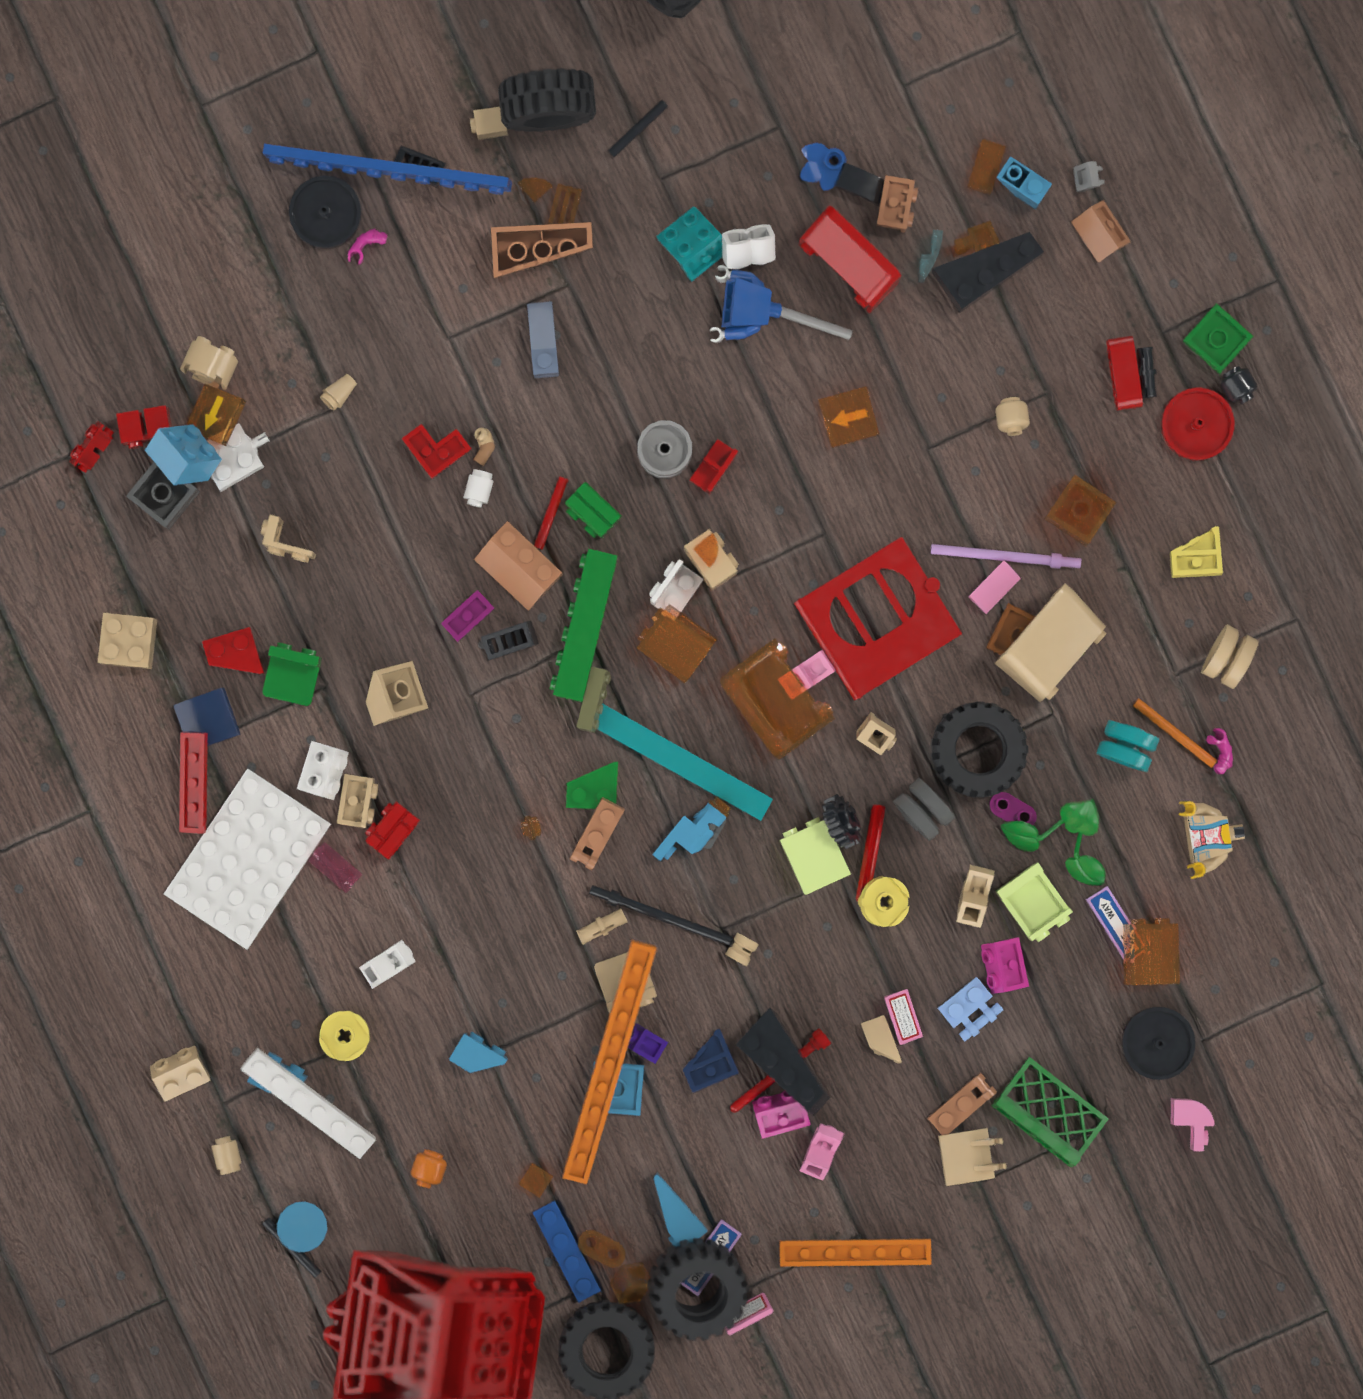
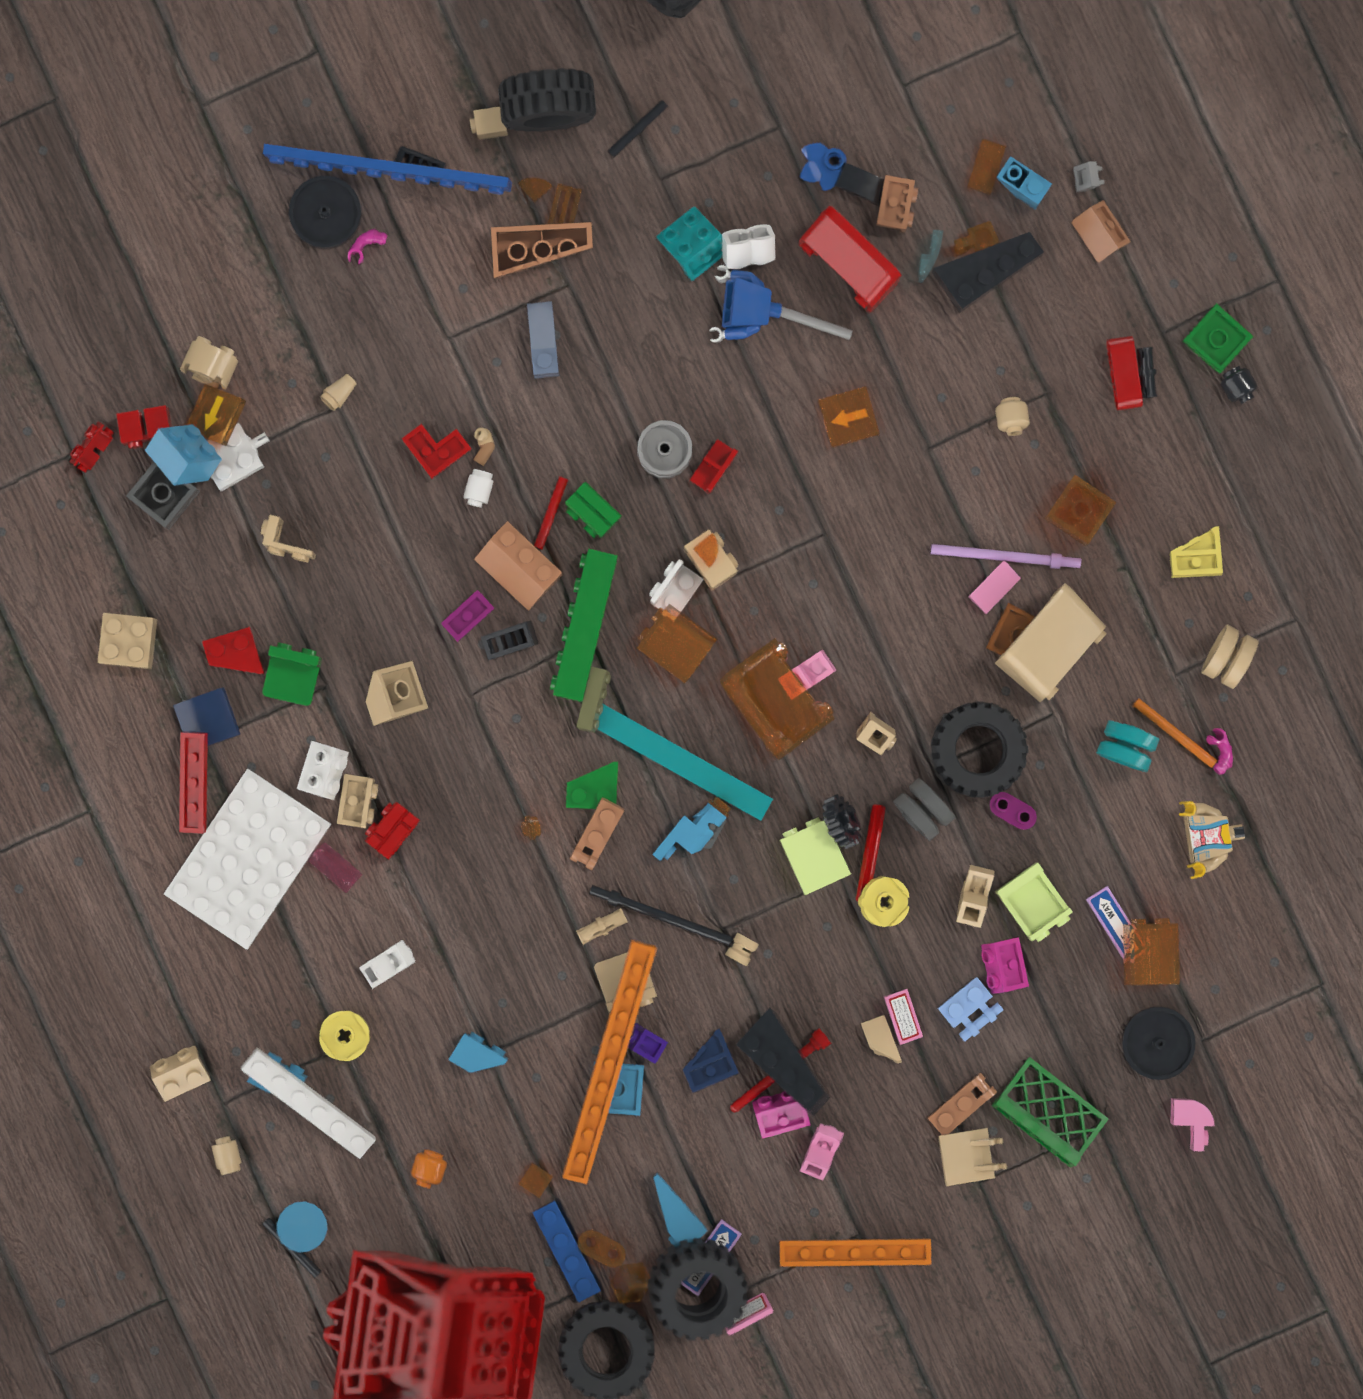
red door [794,537,962,701] -> none
green plant [1000,799,1106,886] -> none
red piece [1161,388,1235,461] -> none

